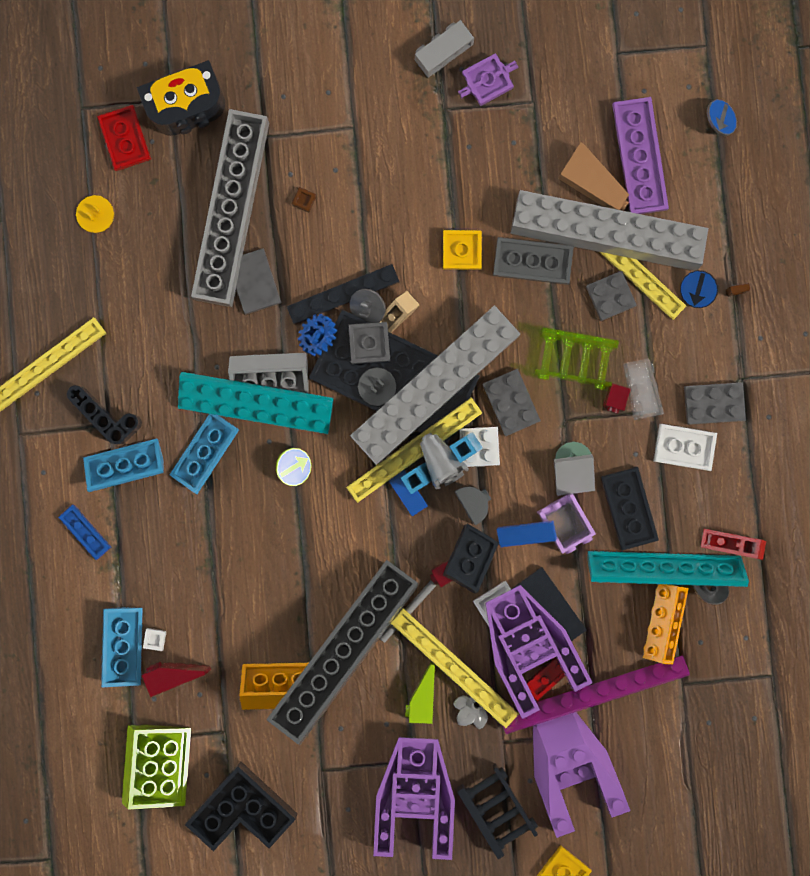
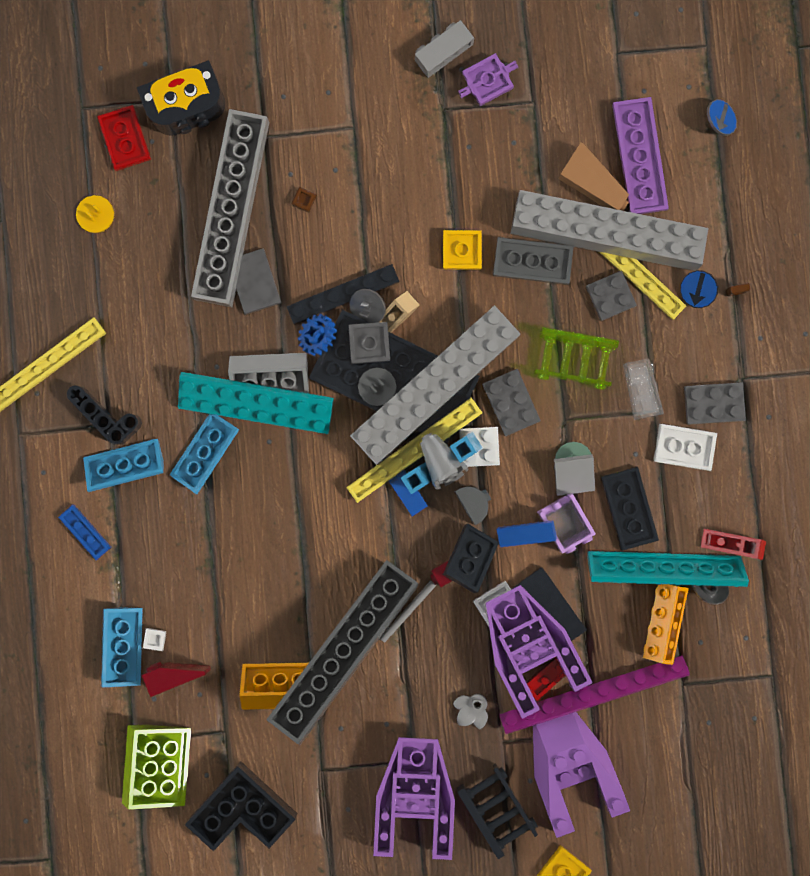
piece [276,448,312,486] -> none
light yellow tile [391,608,519,728] -> none
lime slope [405,662,435,724] -> none
dark red brick [603,383,631,414] -> none

